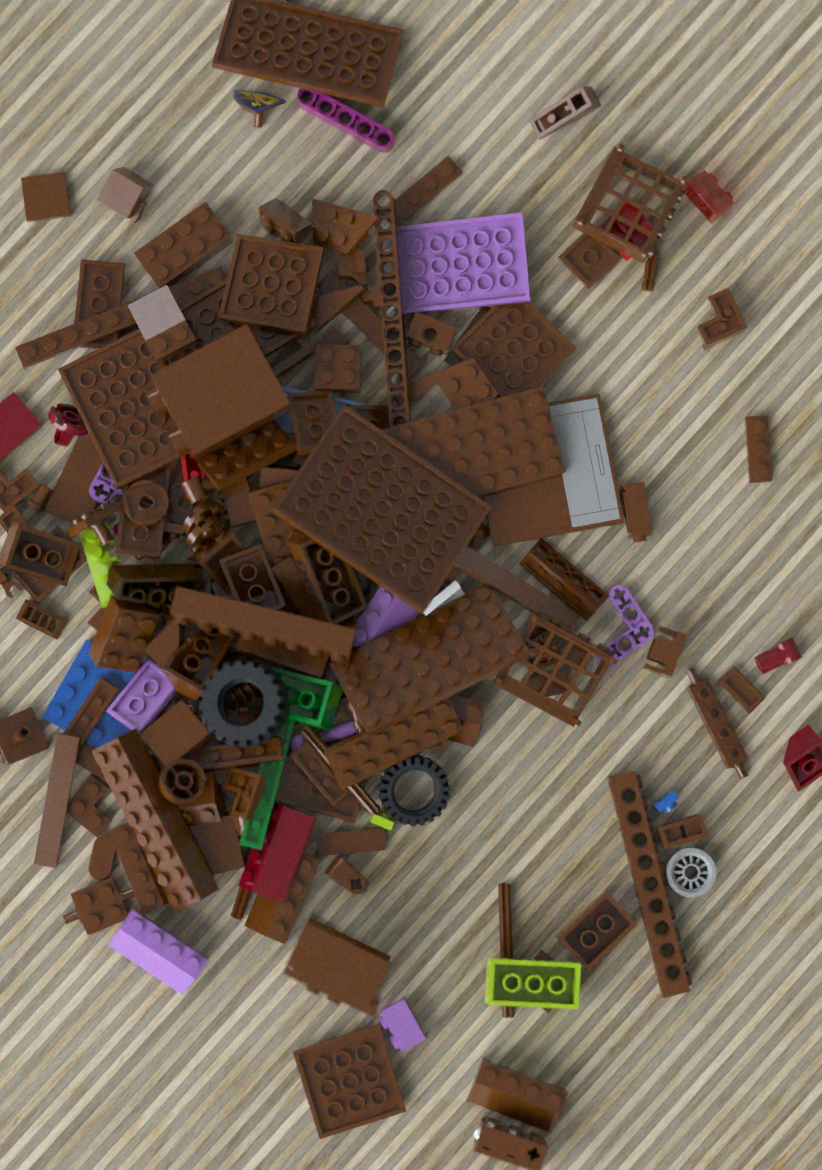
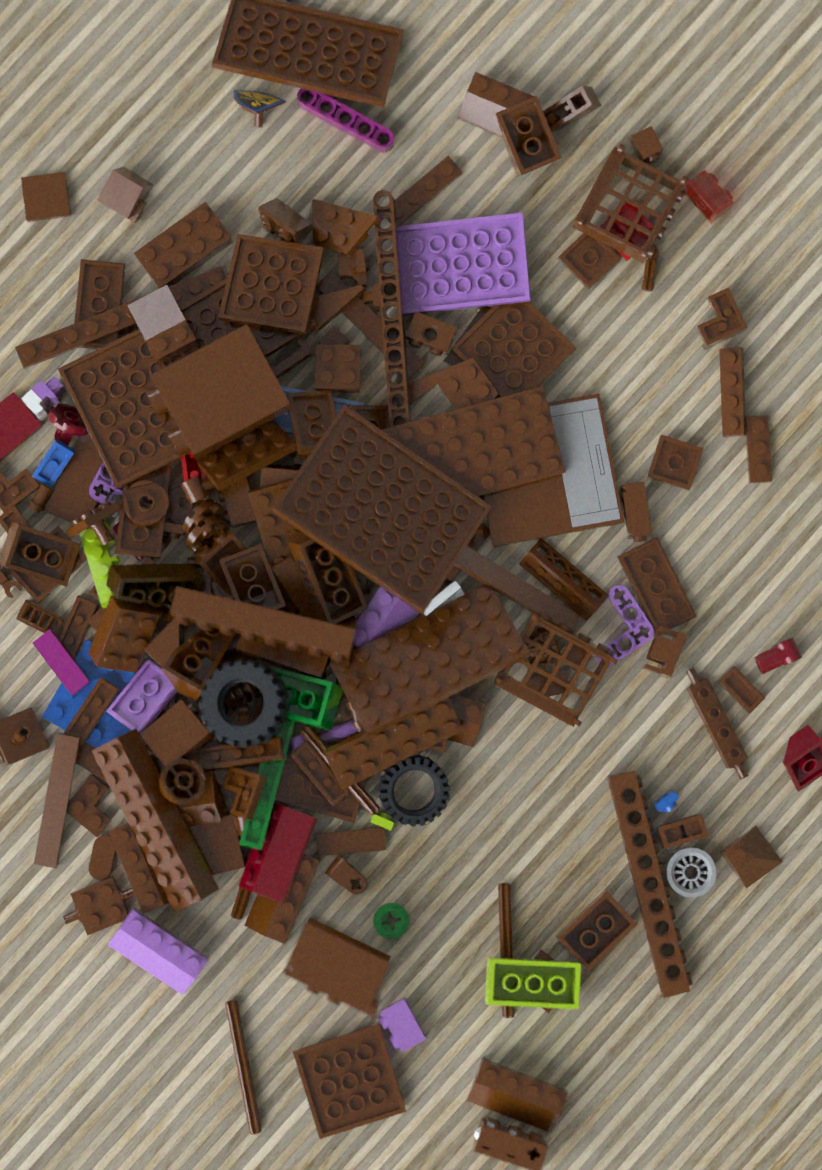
none -> hips [21,376,66,421]
none -> blue plate [32,439,75,487]
none -> magenta tile [32,629,91,696]
none -> reddish brown tile [59,595,99,660]
none -> reddish brown axle [225,1000,262,1135]
none -> green gear [373,903,409,939]
none -> slope [458,72,535,137]
none -> reddish brown slope [495,96,562,177]
none -> reddish brown tile [617,537,697,636]
none -> reddish brown brick [630,126,663,164]
none -> reddish brown plate [647,435,703,491]
none -> reddish brown plate [719,347,746,437]
none -> reddish brown slope [720,825,782,888]

